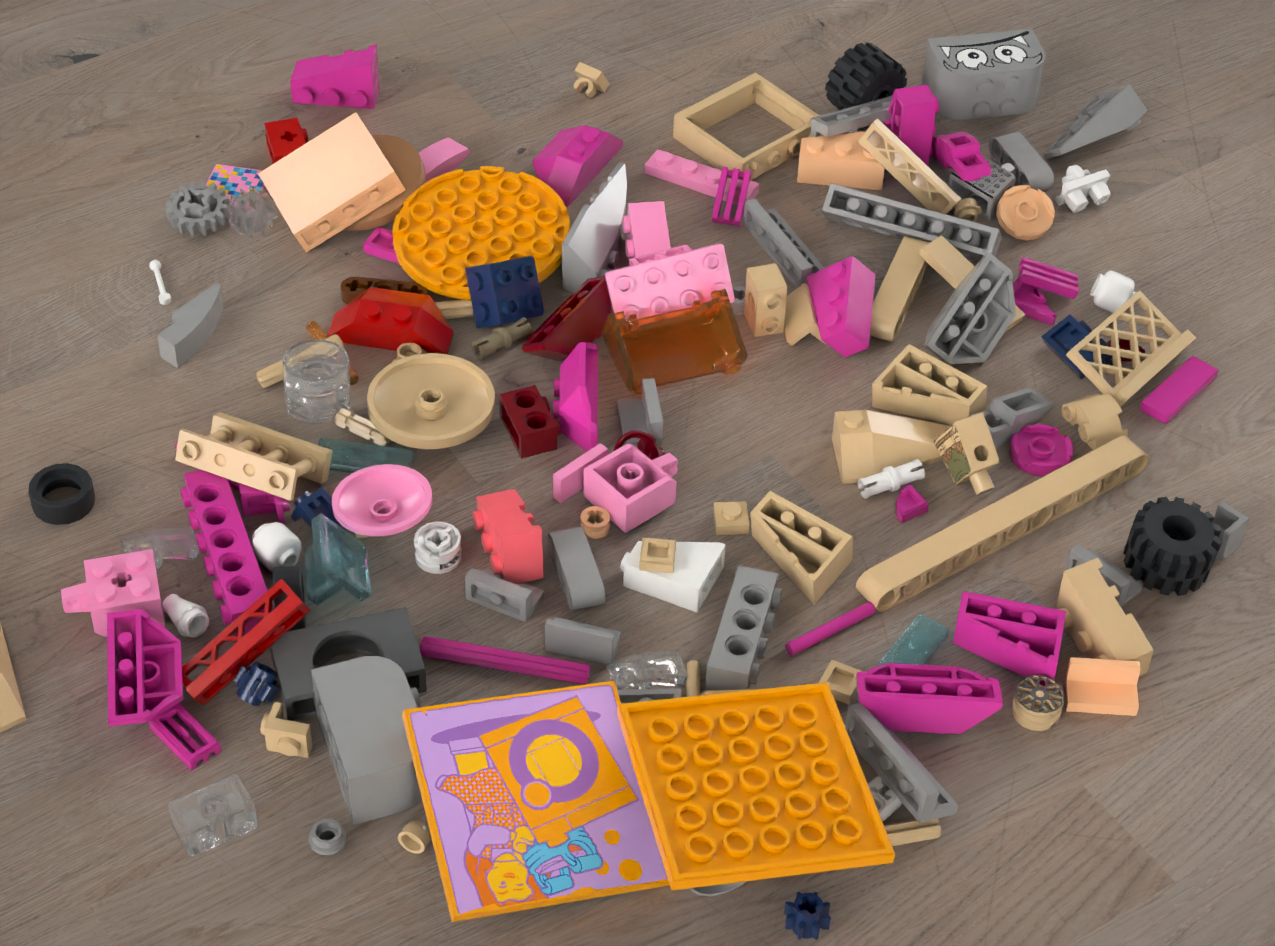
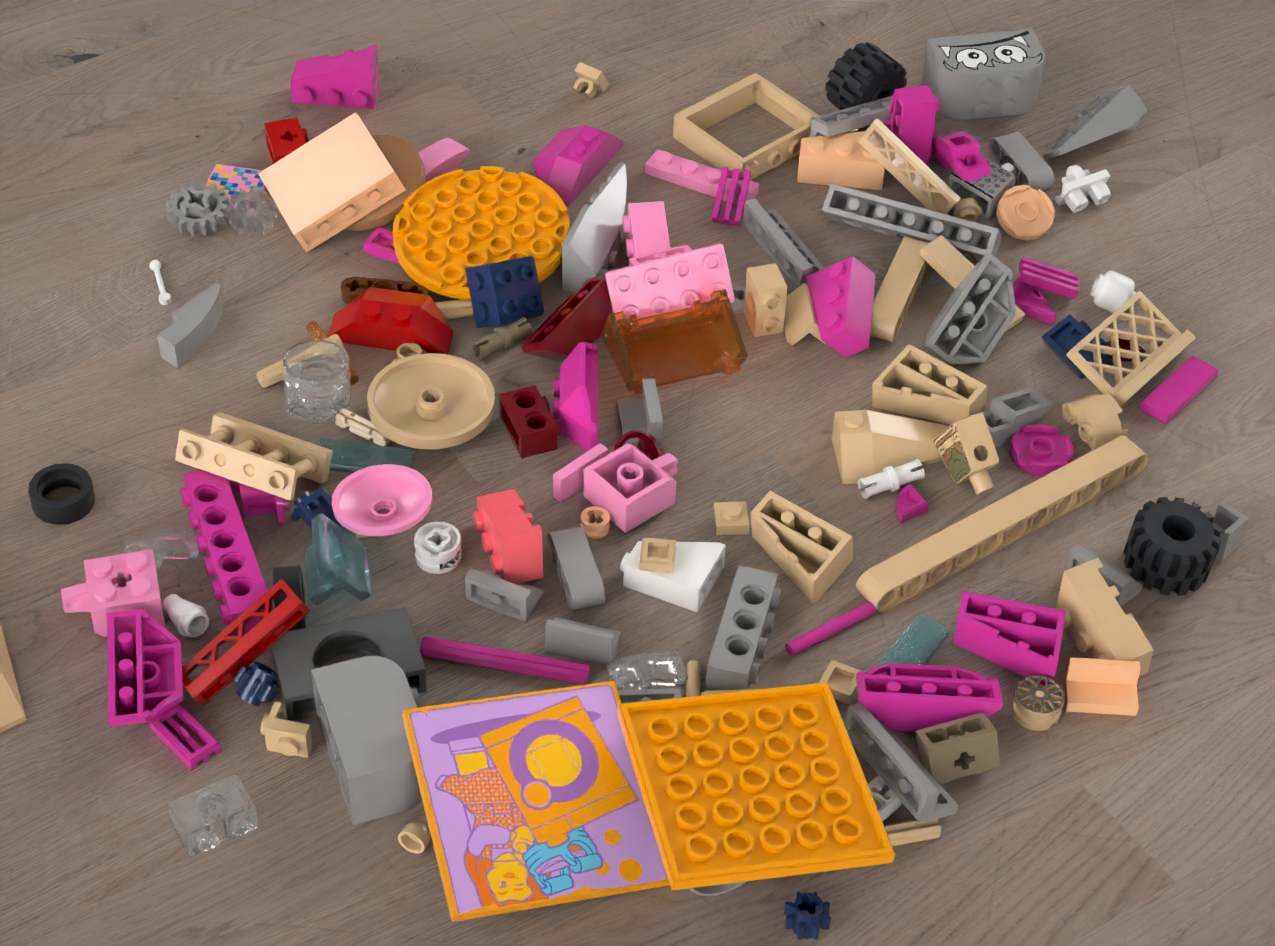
white head [251,522,301,572] -> none
light grey plate [309,819,347,855] -> none
none -> dark tan brick [915,712,1000,784]

